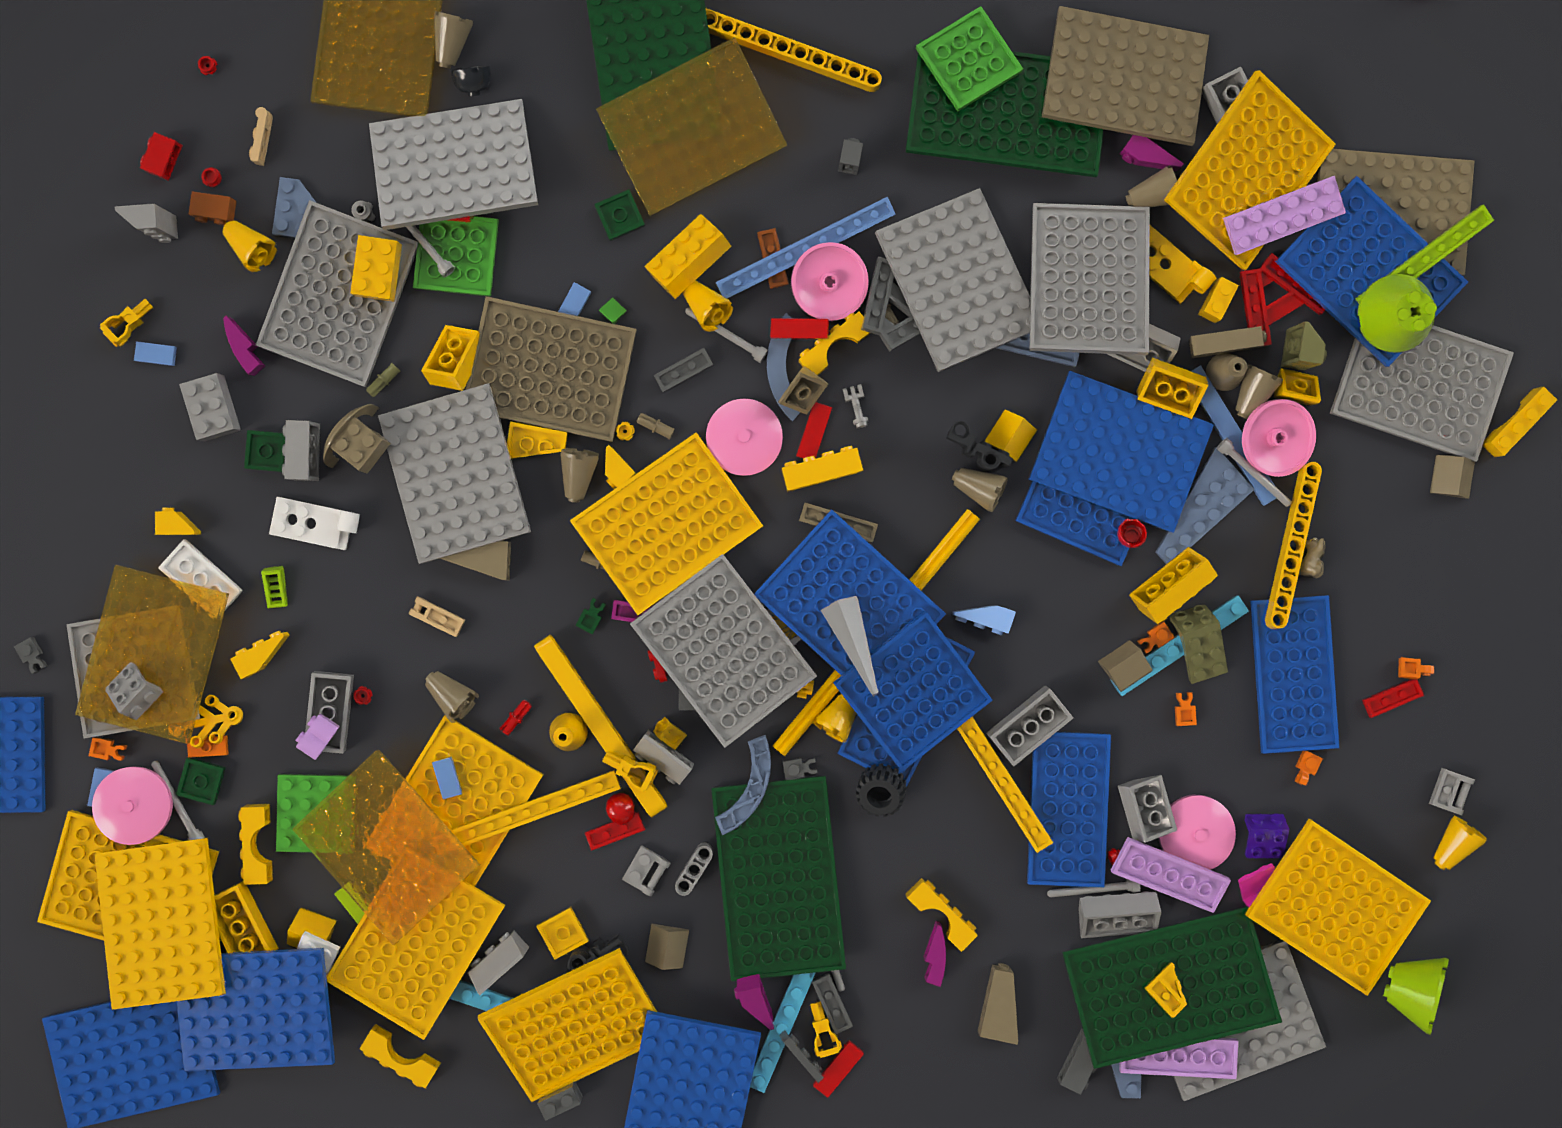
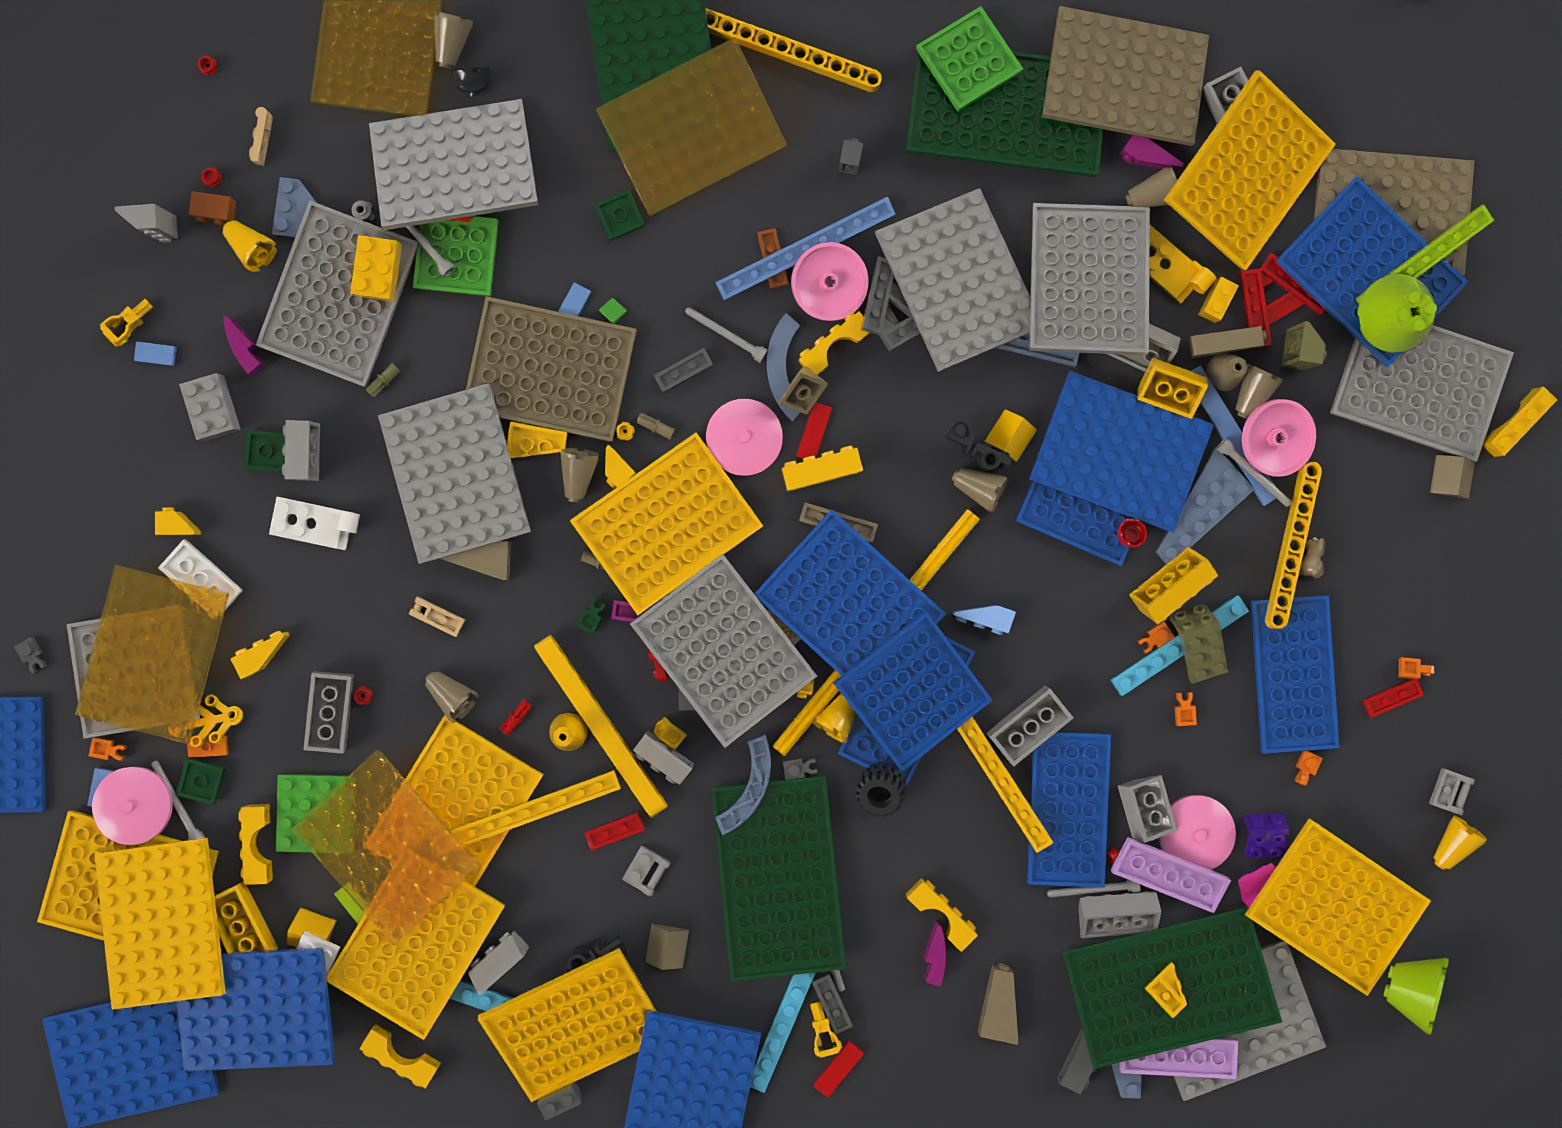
light grey bracket [105,662,163,720] -> none
red brick [140,132,183,181] -> none
lime slope [261,566,288,608] -> none
lavender brick [295,713,340,760] -> none
dark tan piece [323,404,391,474] -> none
yellow slope [421,325,480,391] -> none
medium blue tile [432,757,462,799] -> none
yellow plate [536,907,589,960] -> none
yellow piece [602,751,659,792] -> none
red hair [606,793,635,825] -> none
yellow brick [644,214,732,299] -> none
light grey beam [675,842,713,896] -> none
yellow cone [682,280,733,332] -> none
magenta slope [734,974,774,1030] -> none
red tile [770,318,829,339] -> none
dark grey plate [779,1030,824,1083] -> none
light grey wedge [821,596,879,697] -> none
light grey hinge [842,384,868,428] -> none
dark tan slope [1098,640,1153,692] -> none
lavender plate [1223,176,1346,255] -> none
yellow slope [1274,368,1321,406] -> none

